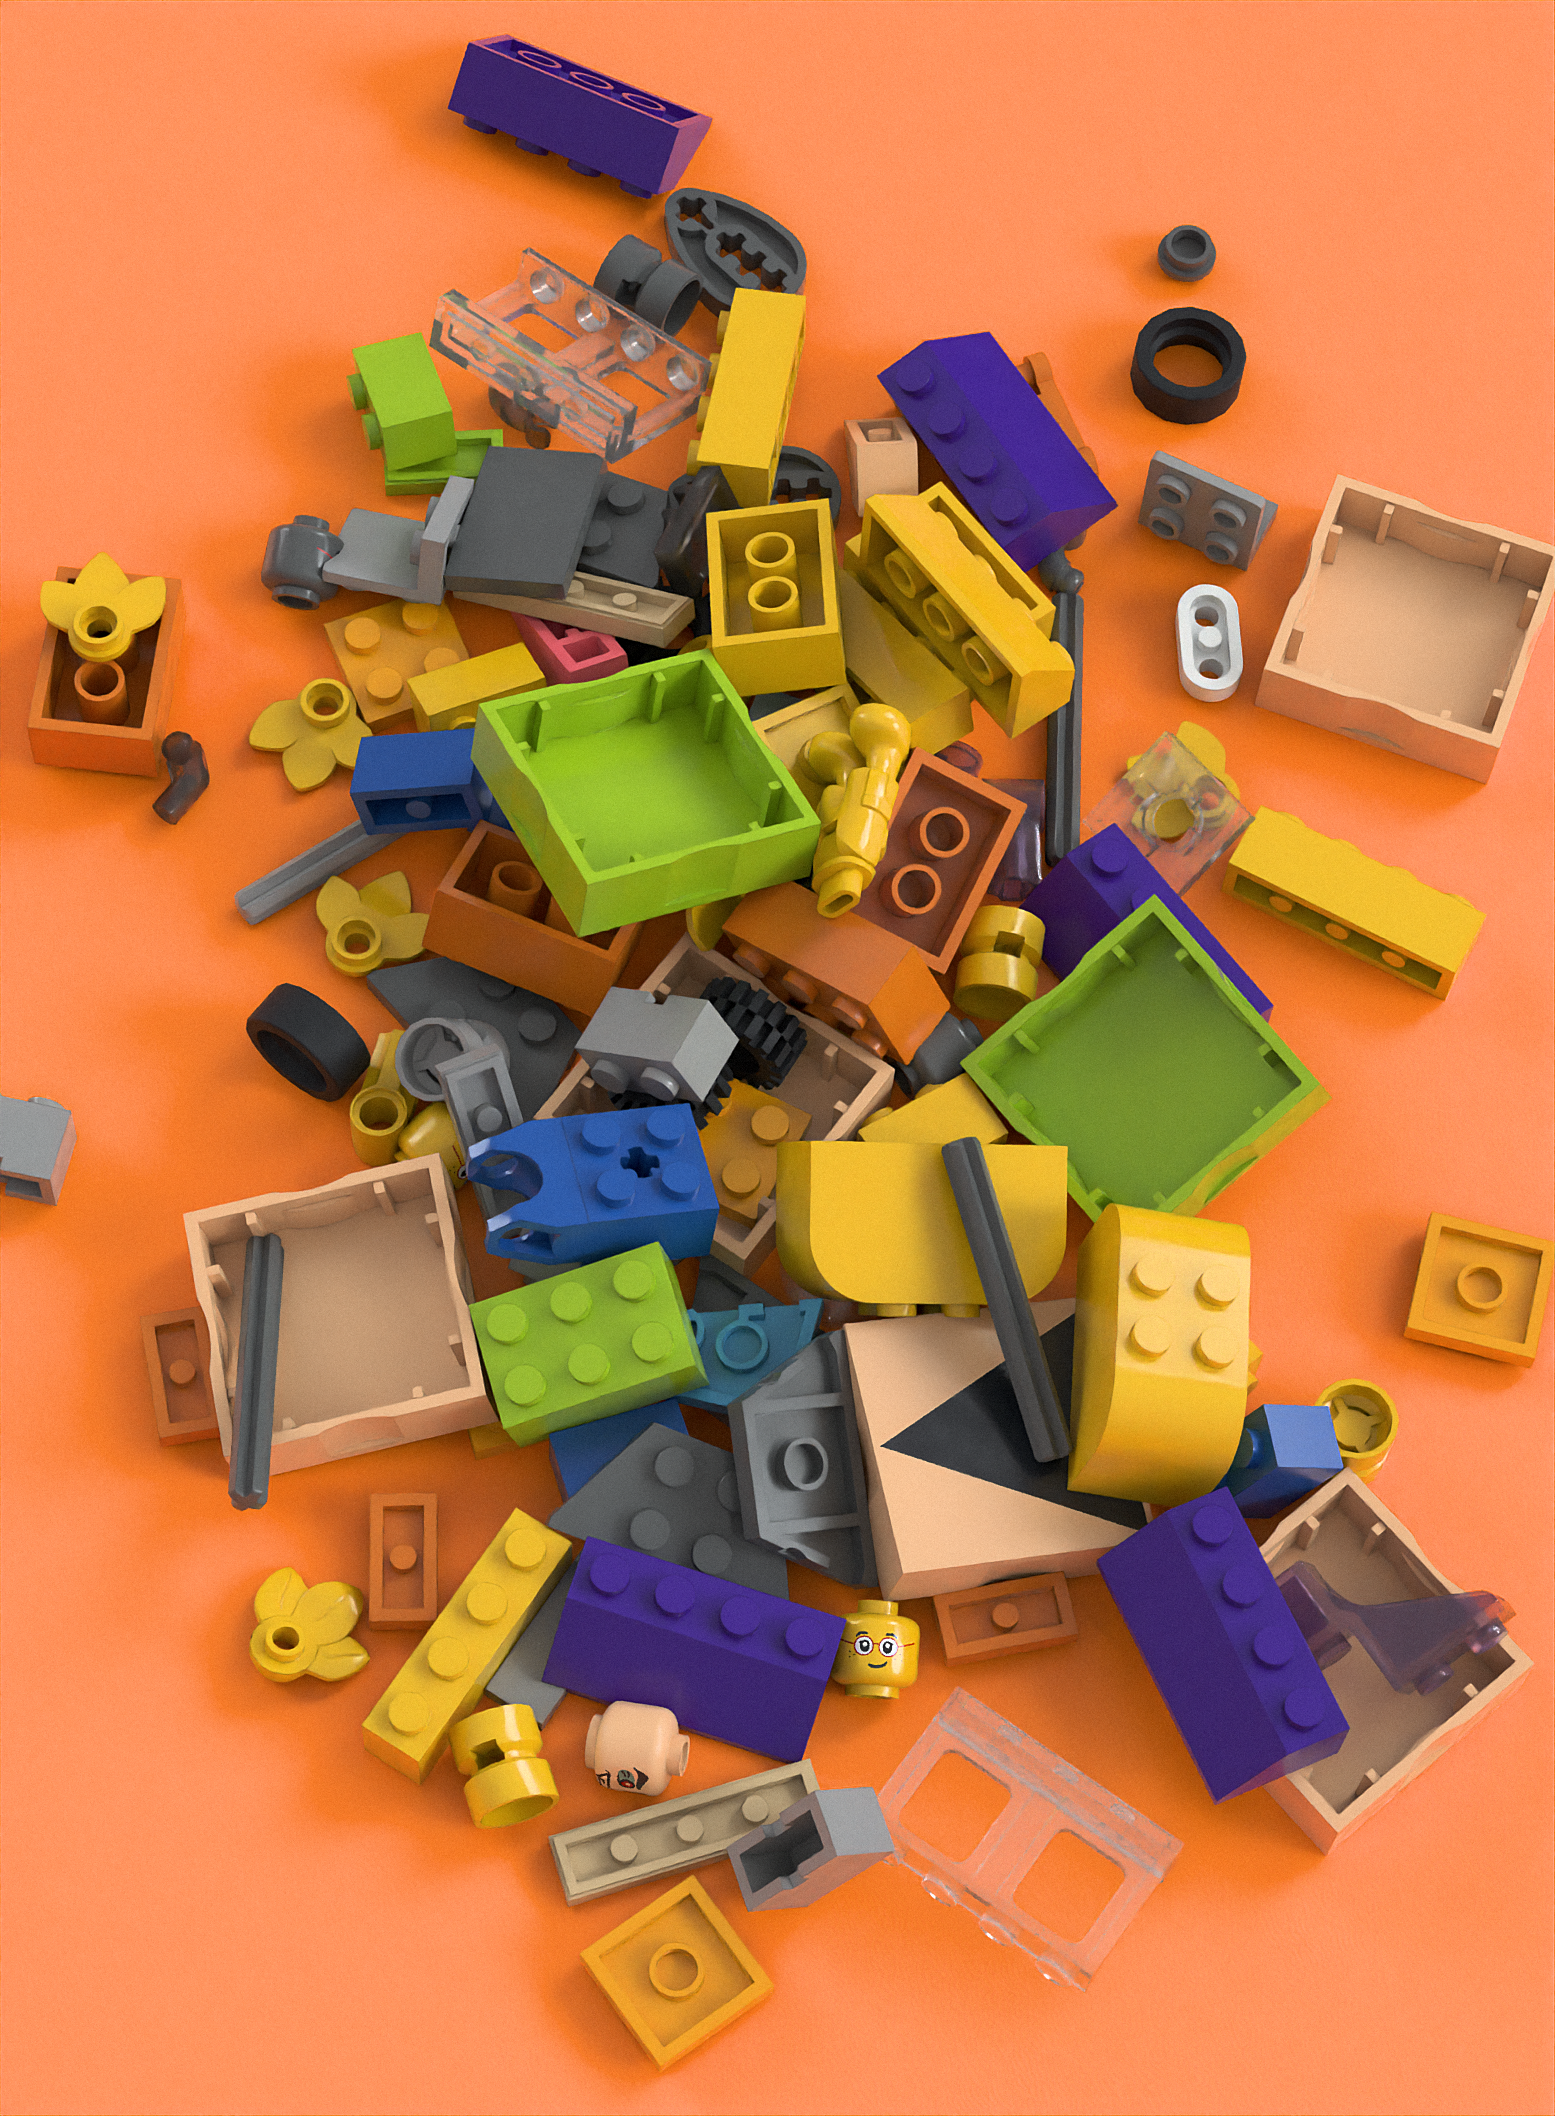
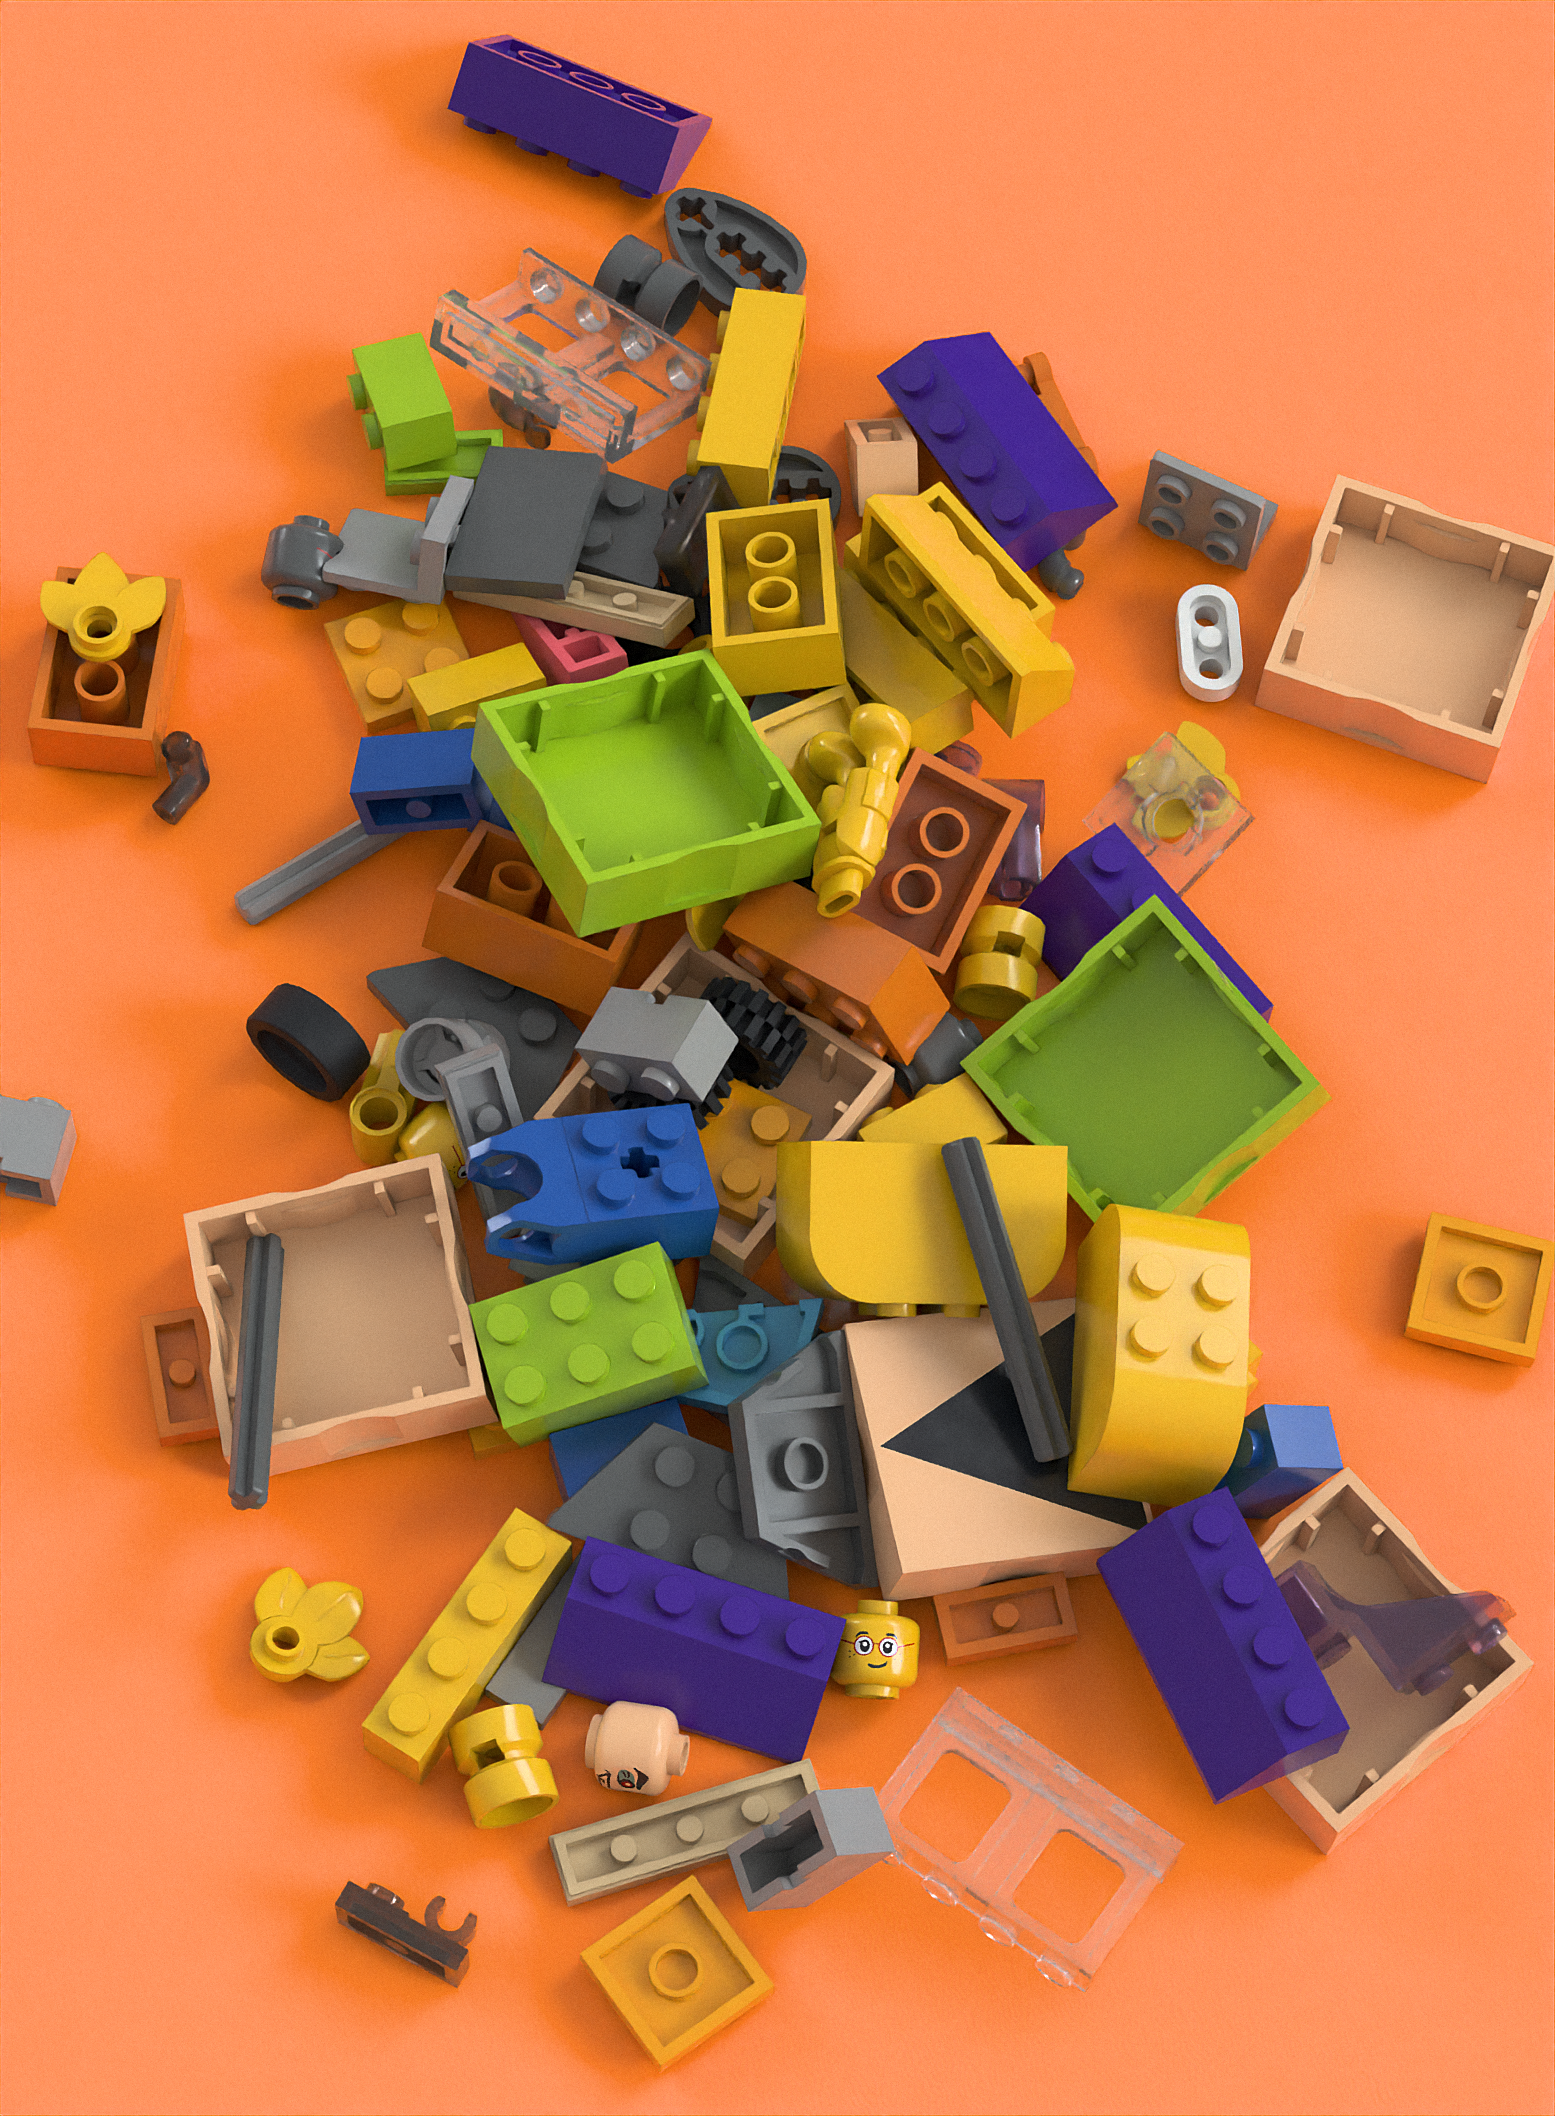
yellow plate [249,678,373,792] -> none
yellow plate [316,870,430,977] -> none
orange plate [369,1492,438,1630] -> none
dark grey axle [1045,592,1084,868] -> none
black tyre [1130,307,1247,425] -> none
dark grey plate [1157,225,1216,282] -> none
yellow brick [1221,805,1487,1001] -> none
yellow wheel [1314,1378,1399,1486] -> none
none -> clear smoke plate [335,1880,478,1988]

